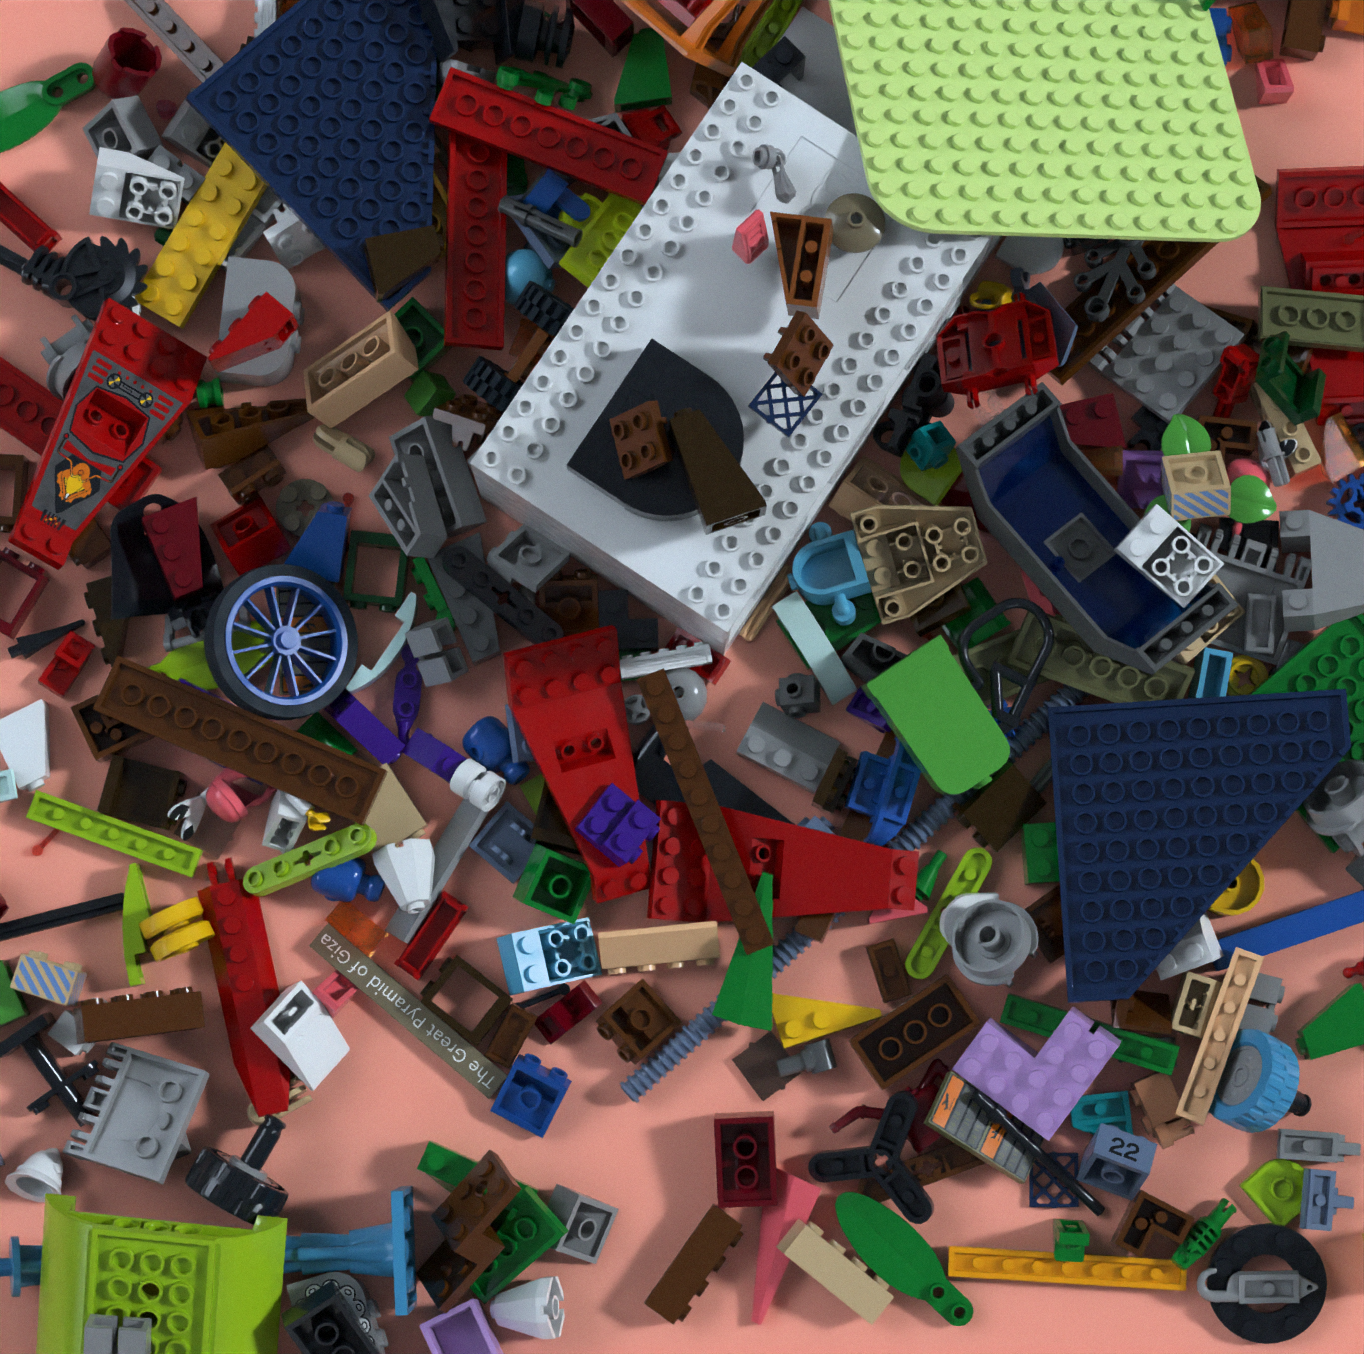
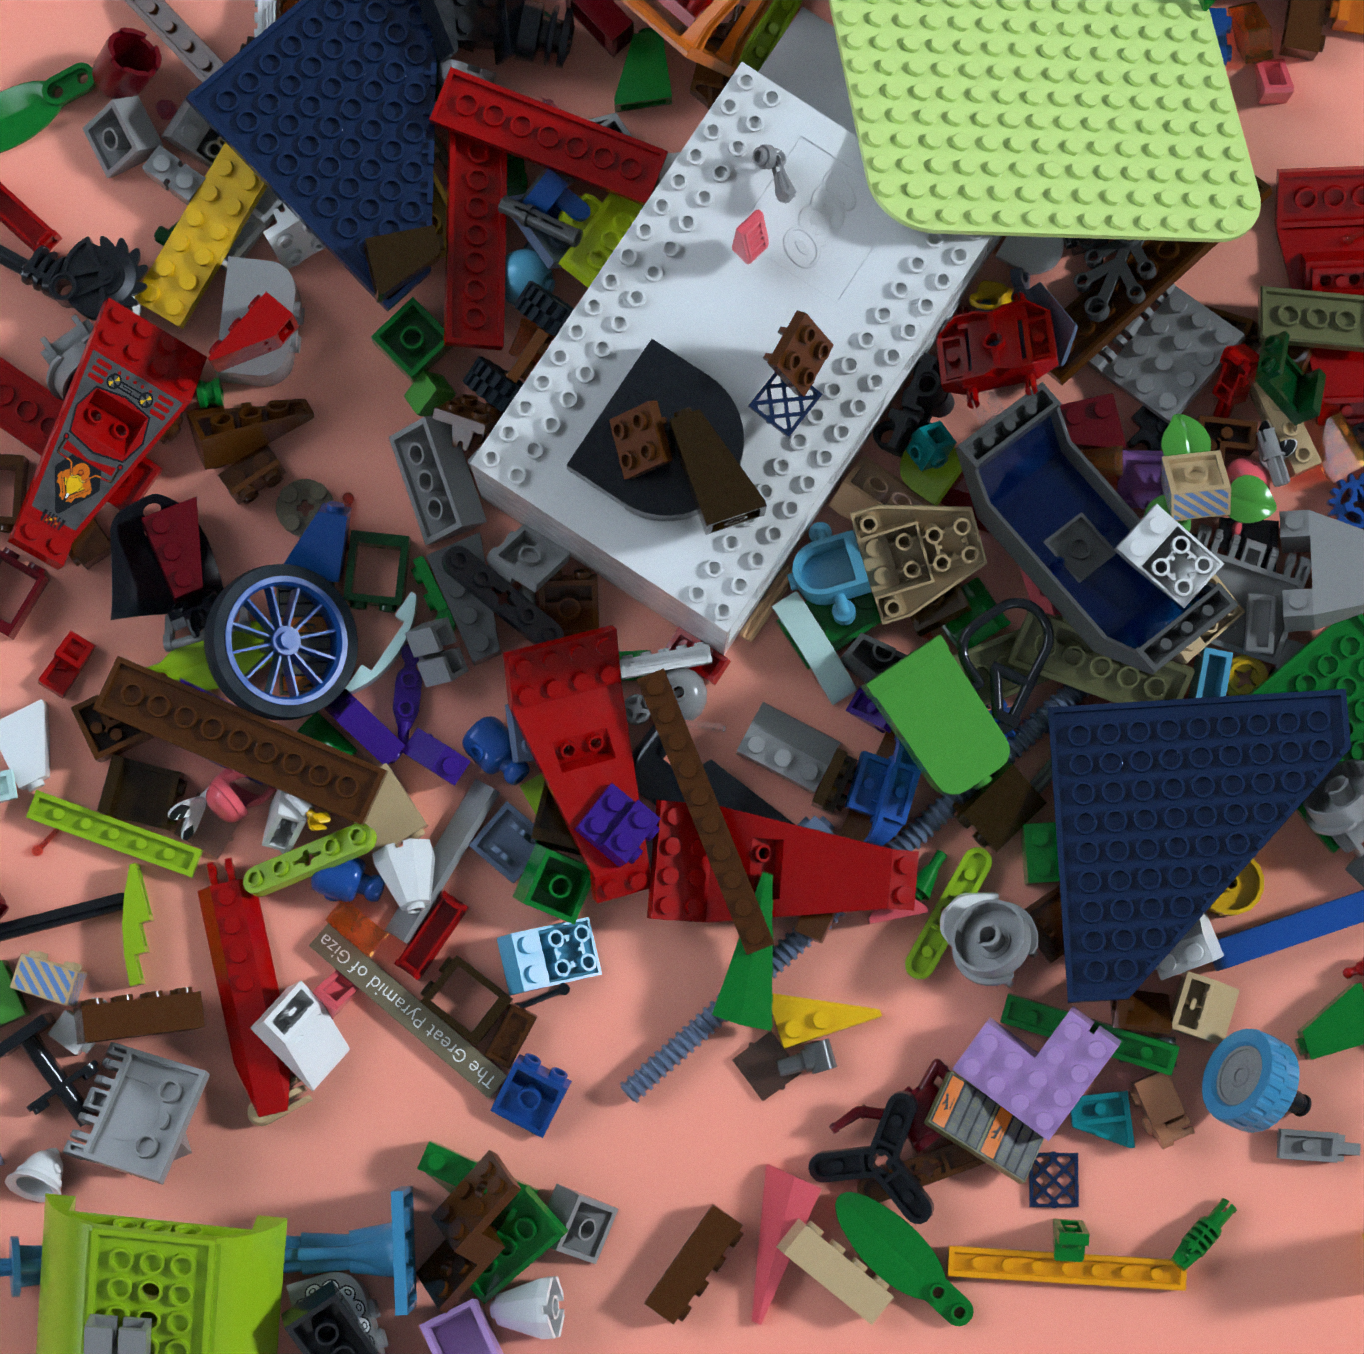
black piece [8,619,85,659] -> none
dark brown slope [84,576,130,667] -> none
white slope [89,147,185,229] -> none
yellow wheel [138,897,215,963] -> none
black wheel [185,1114,289,1225] -> none
red slope [210,495,292,576] -> none
light nougat slope [303,311,419,429] -> none
tan arm [313,424,375,472] -> none
light grey wedge [369,453,448,558] -> none
white wheel [450,758,506,812] -> none
green plant [495,66,593,110] -> none
dark red slope [534,980,602,1045] -> none
reddish brown plate [596,978,682,1065] -> none
black brick [598,590,659,651] -> none
light nougat slope [598,921,720,975] -> none
red piece [621,104,683,150] -> none
dark red slope [714,1111,778,1208] -> none
black window [751,36,806,87] -> none
dark orange wedge [770,211,833,319] -> none
dark grey brick [775,673,821,718] -> none
dark tan dish [824,193,885,253] -> none
reddish brown brick [847,974,981,1090] -> none
reddish brown plate [865,938,912,1004] -> none
black bar [971,1090,1105,1216] -> none
sand blue brick [1076,1123,1157,1201] -> none
reddish brown brick [1110,1190,1195,1258] -> none
light nougat plate [1175,947,1264,1126] -> none
light grey plate [1196,1268,1318,1304] -> none
black plate [1206,1223,1327,1344] -> none
light grey piece [1238,973,1285,1034] -> none
lime tile [1239,1158,1304,1226] -> none
sand blue hinge [1299,1168,1354,1231] -> none

